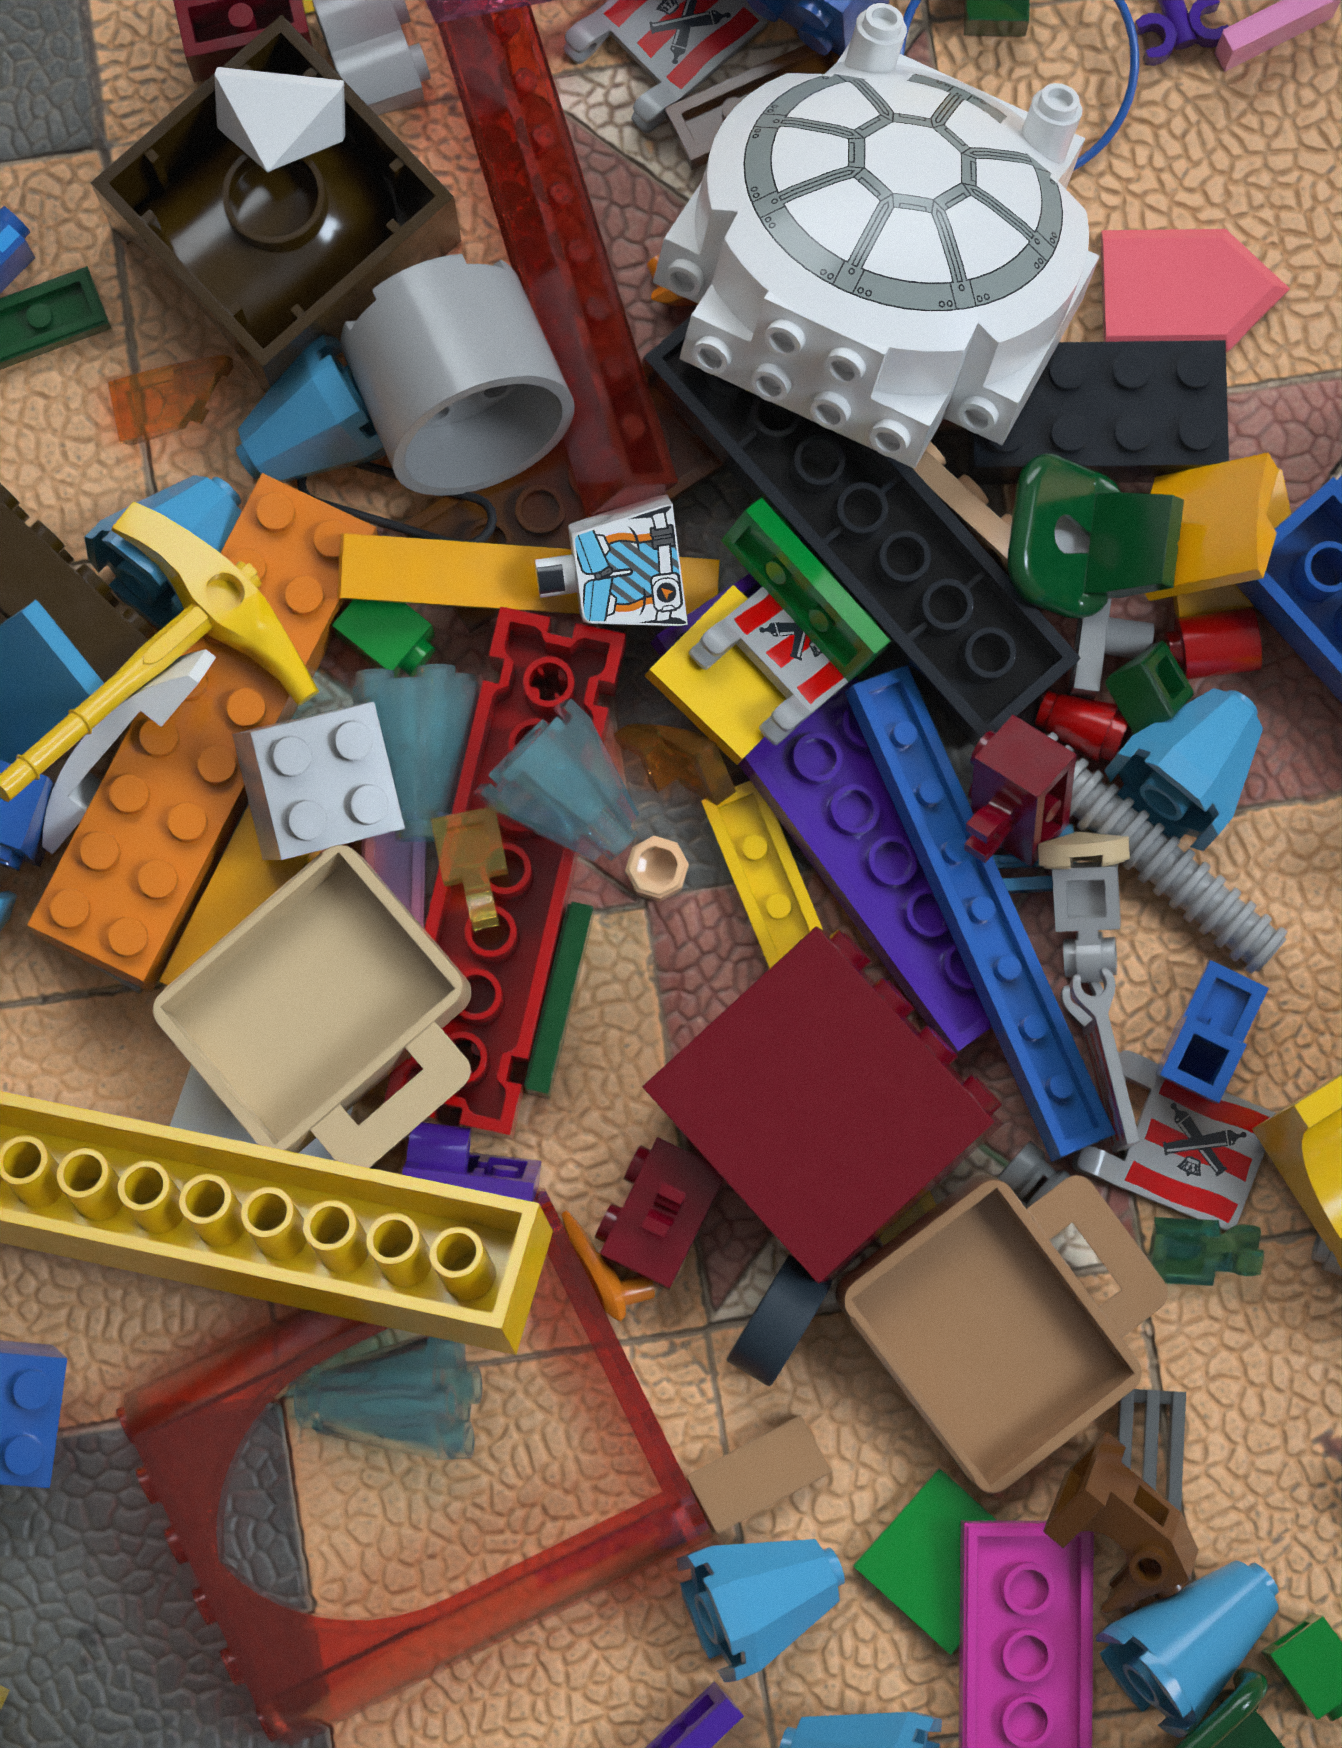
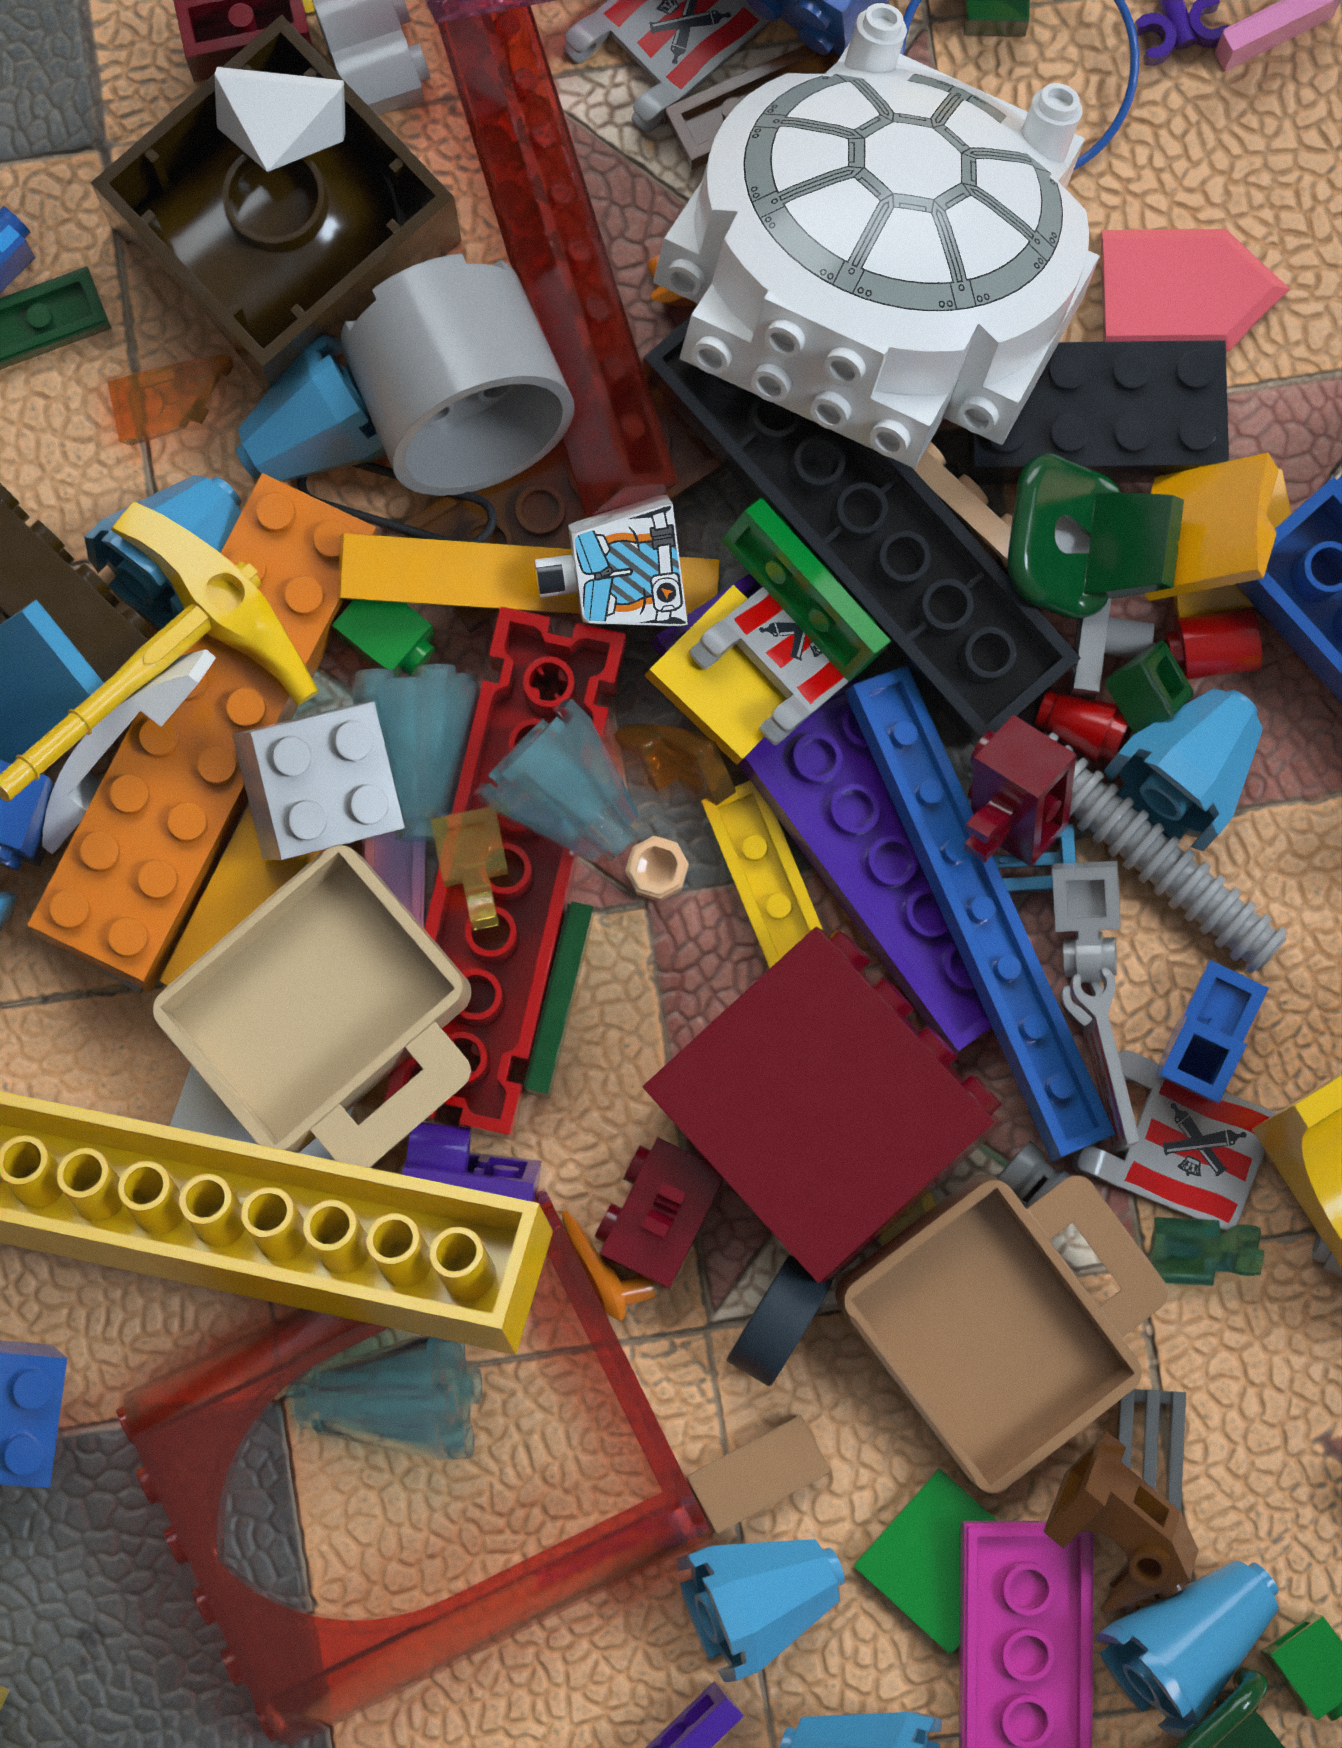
tan tile [1038,832,1130,869] -> none

